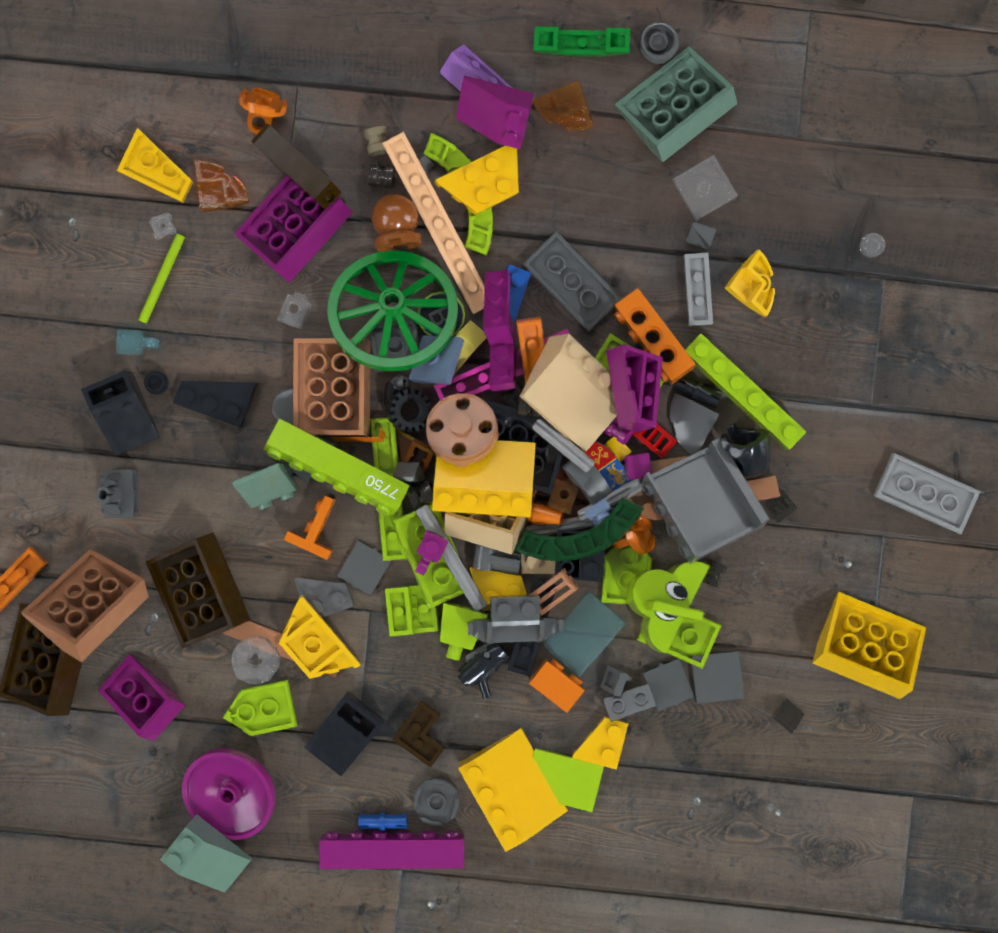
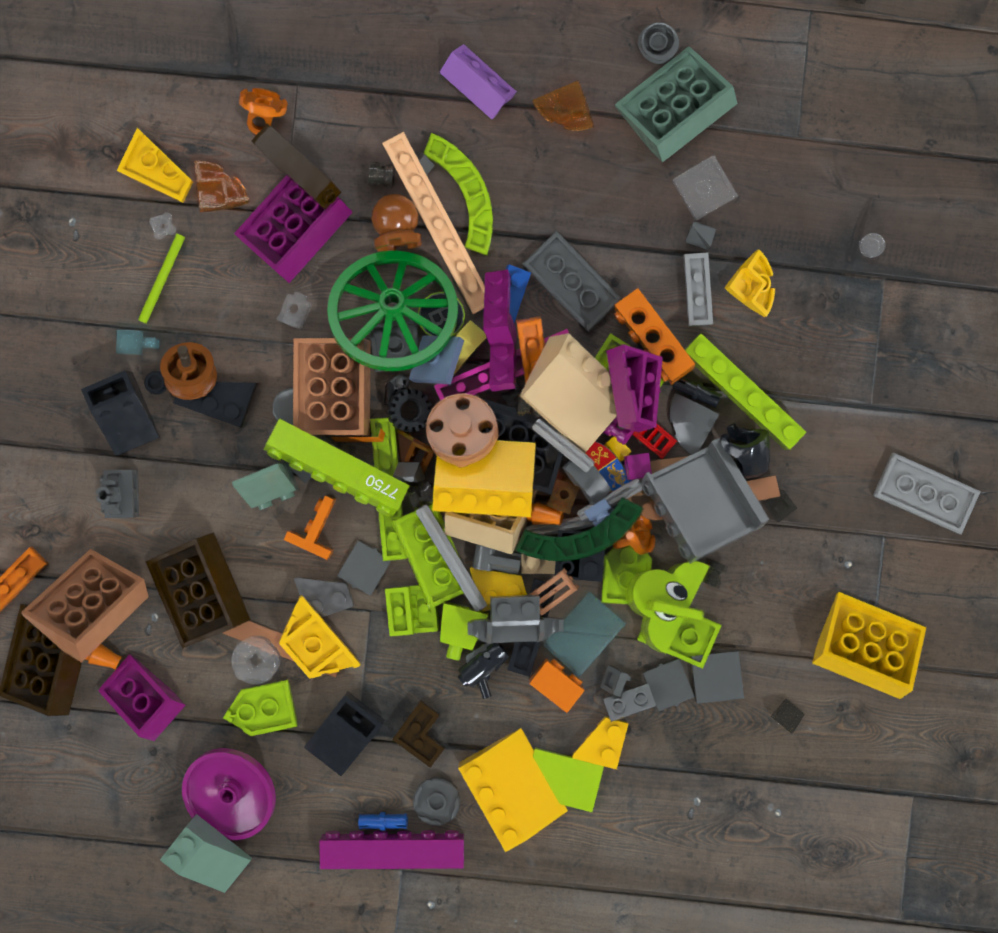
dark tan wheel [364,126,388,156] -> none
magenta plate [415,530,449,576] -> none
yellow wing [434,146,519,215] -> none
magenta slope [456,75,534,149] -> none
green slope [534,26,630,57] -> none
none -> orange cone [85,644,122,670]
none -> dark orange wheel [160,342,217,400]

